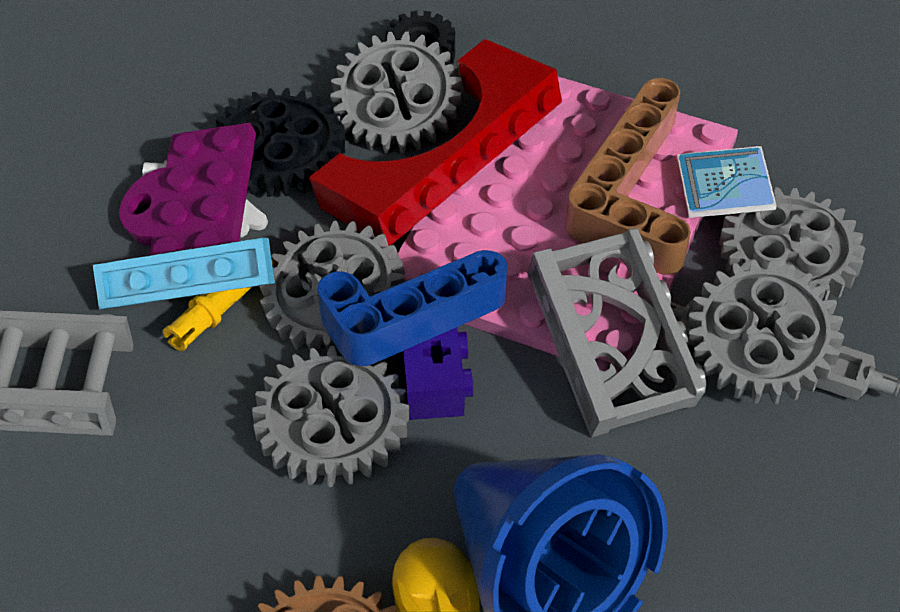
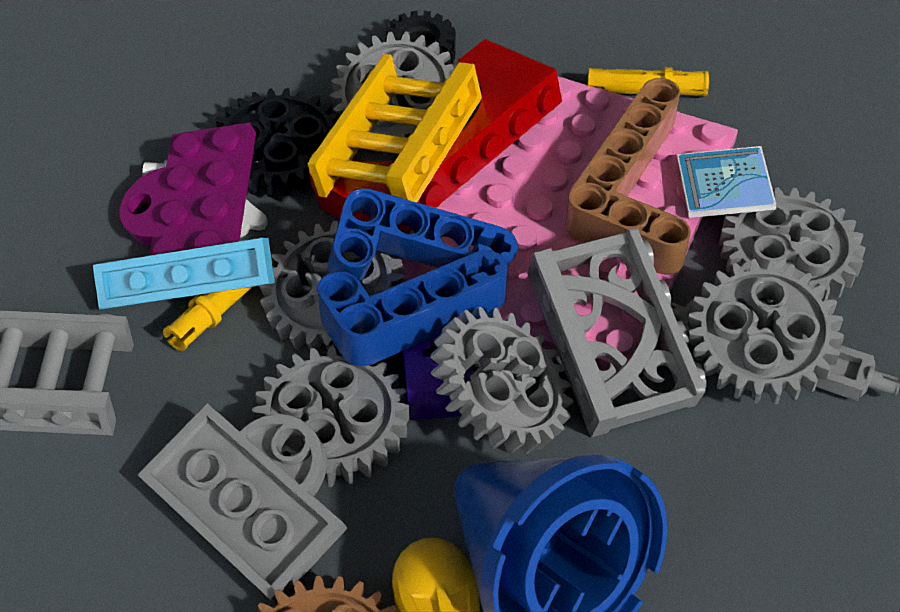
none -> light grey plate [138,403,347,605]
none -> yellow fence [307,54,482,202]
none -> blue beam [328,188,518,282]
none -> light grey gear [430,307,573,454]
none -> yellow pin [587,67,709,97]

